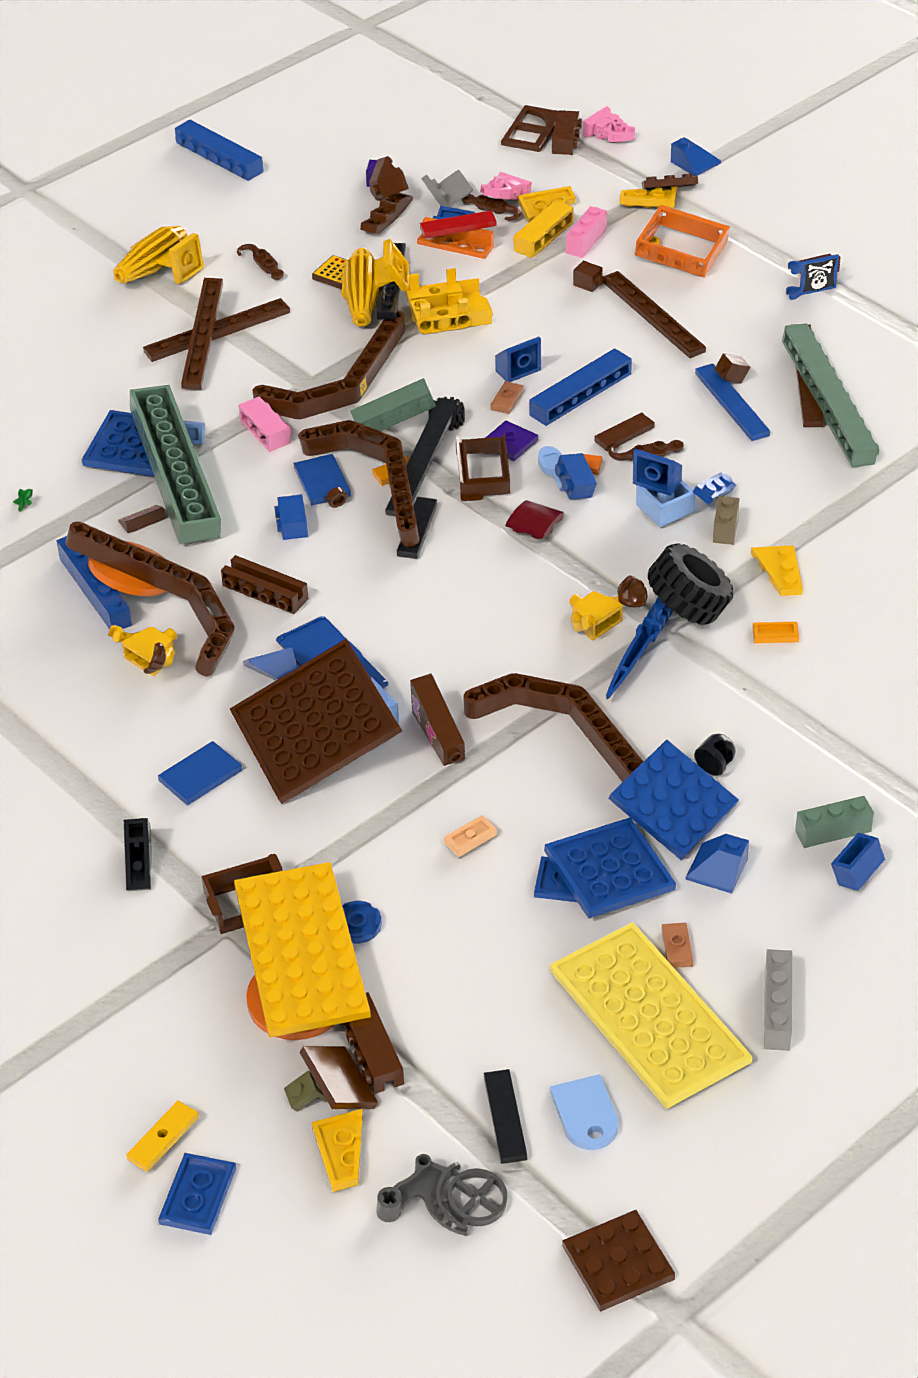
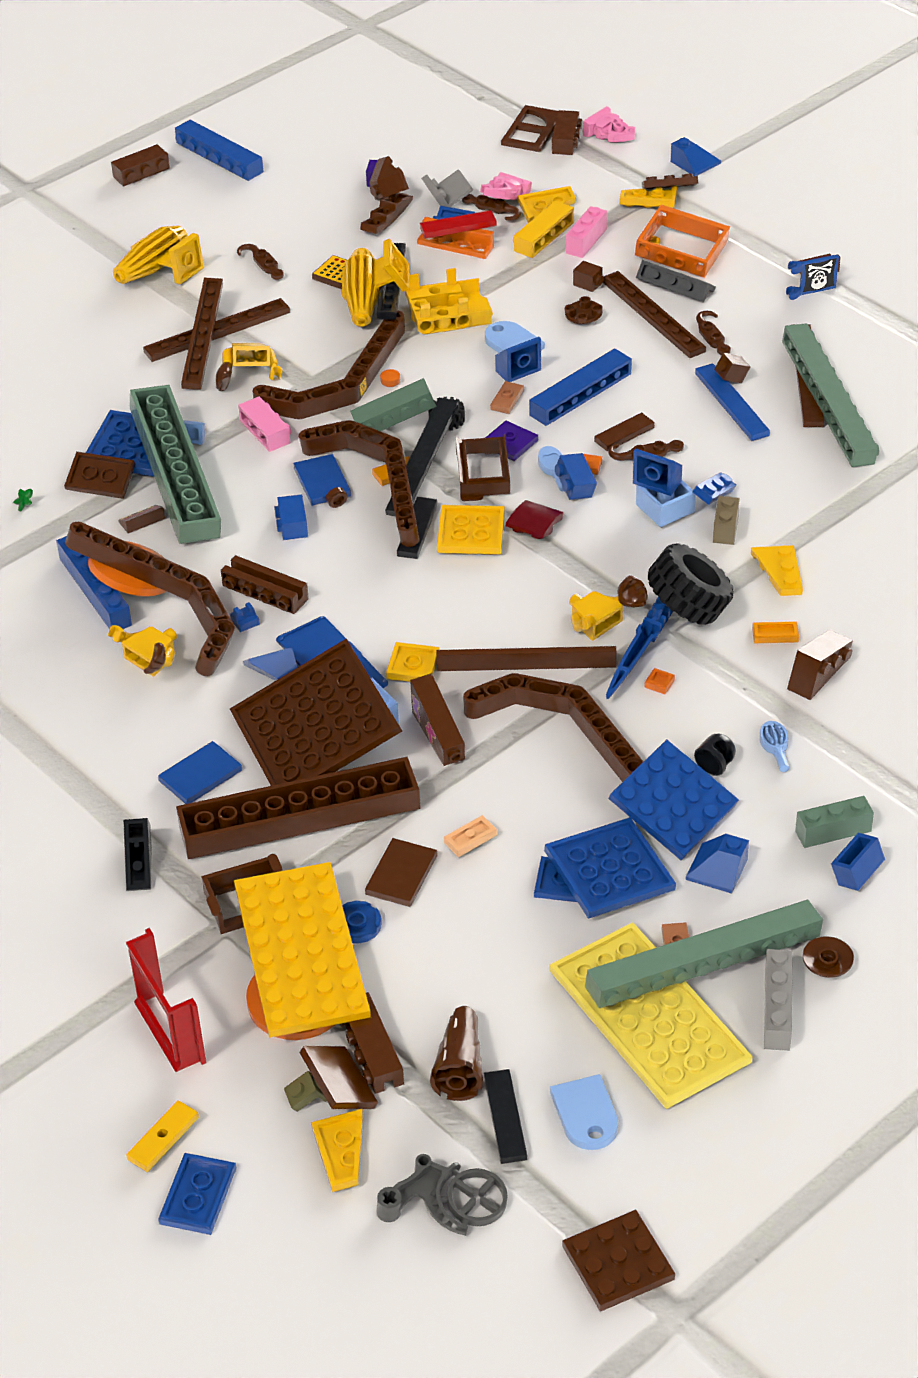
none -> reddish brown tile [64,451,135,499]
none -> reddish brown brick [111,144,170,186]
none -> red piece [126,928,207,1072]
none -> reddish brown brick [176,756,420,860]
none -> yellow torso [216,343,282,391]
none -> blue tile [230,602,260,633]
none -> reddish brown tile [365,838,437,907]
none -> orange tile [380,369,400,387]
none -> yellow plate [386,642,439,682]
none -> reddish brown cone [430,1006,483,1101]
none -> reddish brown tile [436,646,617,671]
none -> yellow plate [437,505,505,554]
none -> light blue tile [485,321,545,353]
none -> reddish brown dish [564,296,603,324]
none -> sand green brick [585,899,823,1009]
none -> black fence [636,260,716,302]
none -> orange tile [645,668,675,694]
none -> reddish brown piece [696,310,731,355]
none -> light blue piece [760,721,789,772]
none -> reddish brown wedge [787,630,853,700]
none -> reddish brown dish [803,936,854,978]

